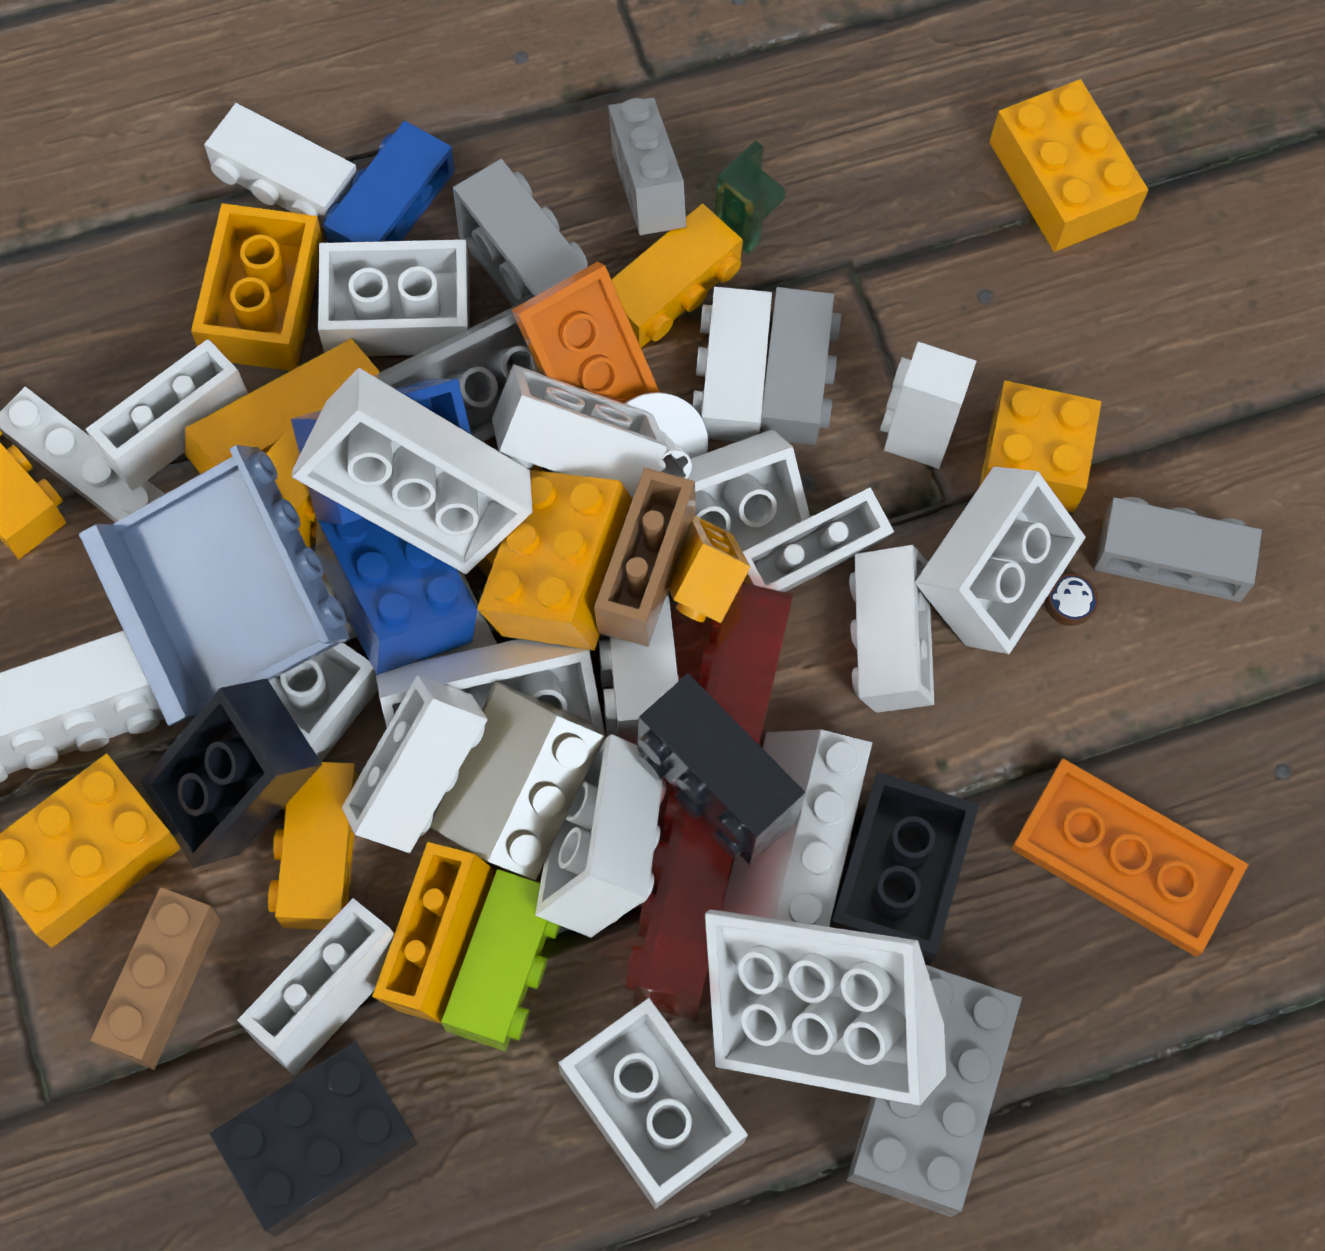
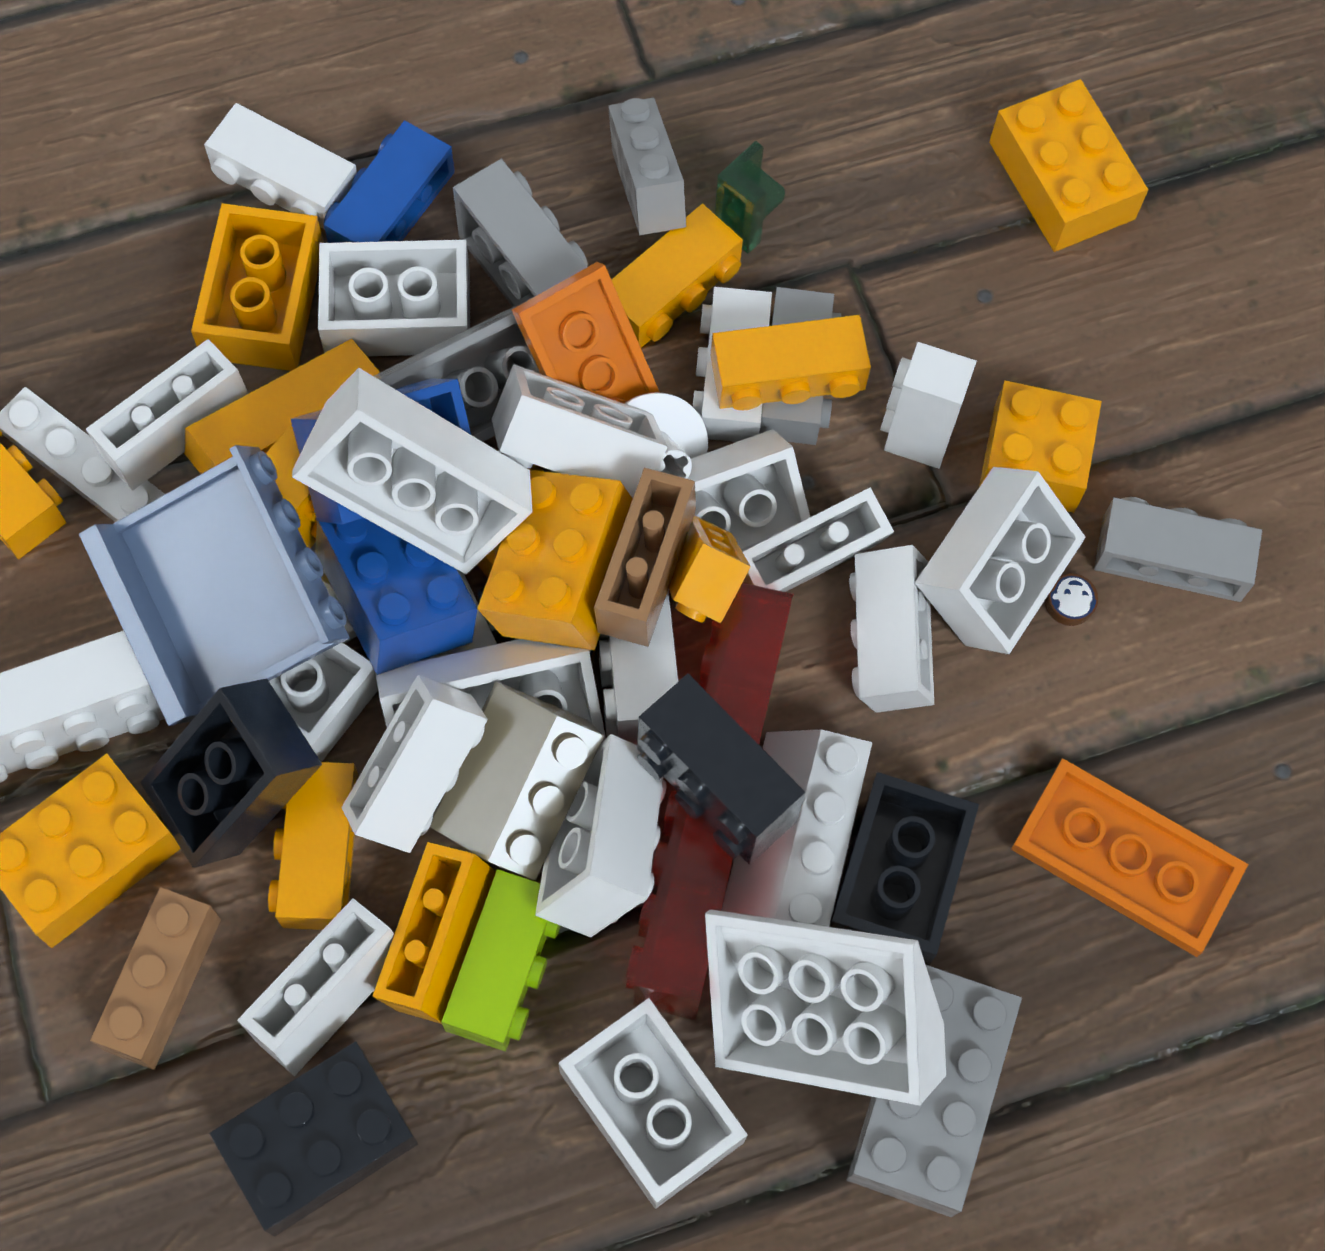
none -> light orange brick [710,315,871,411]

